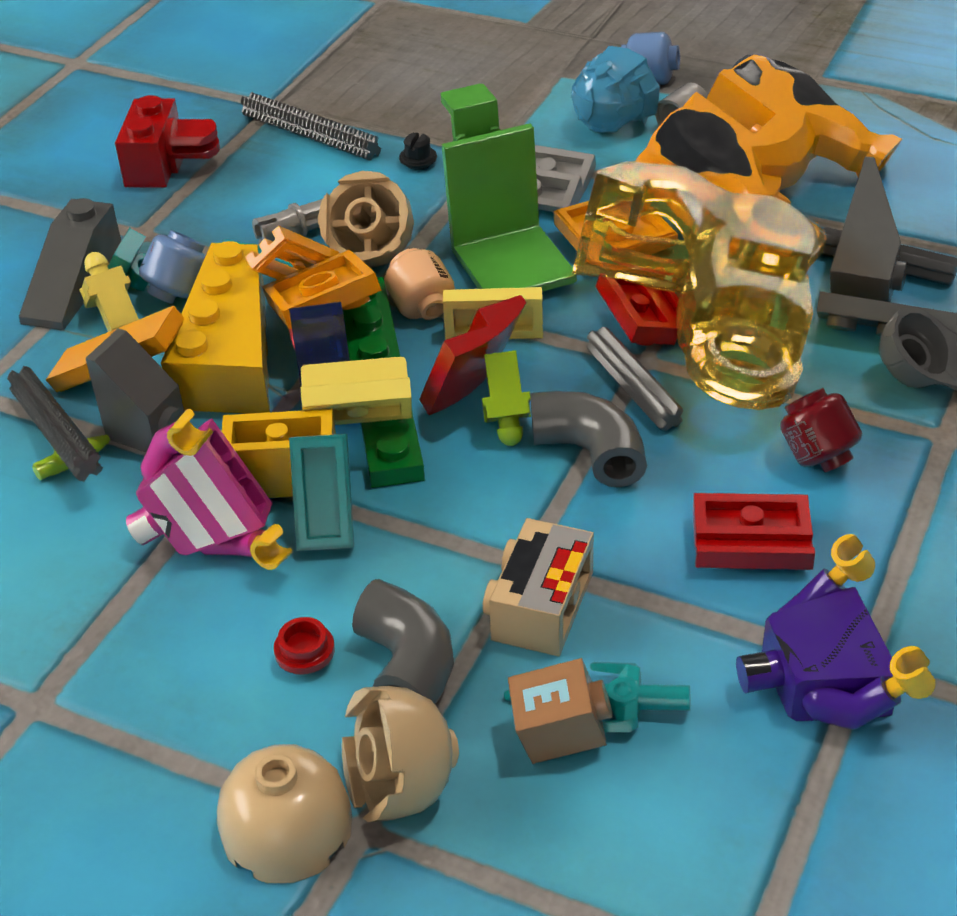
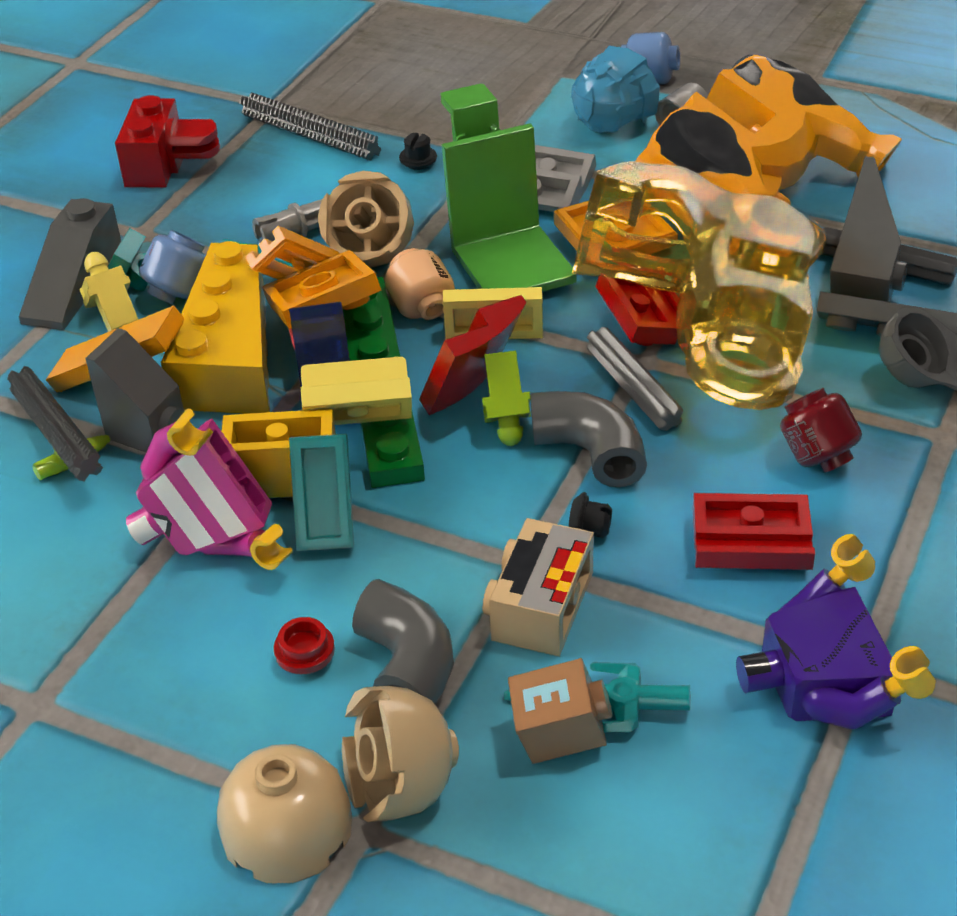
none -> black piece [568,492,612,538]

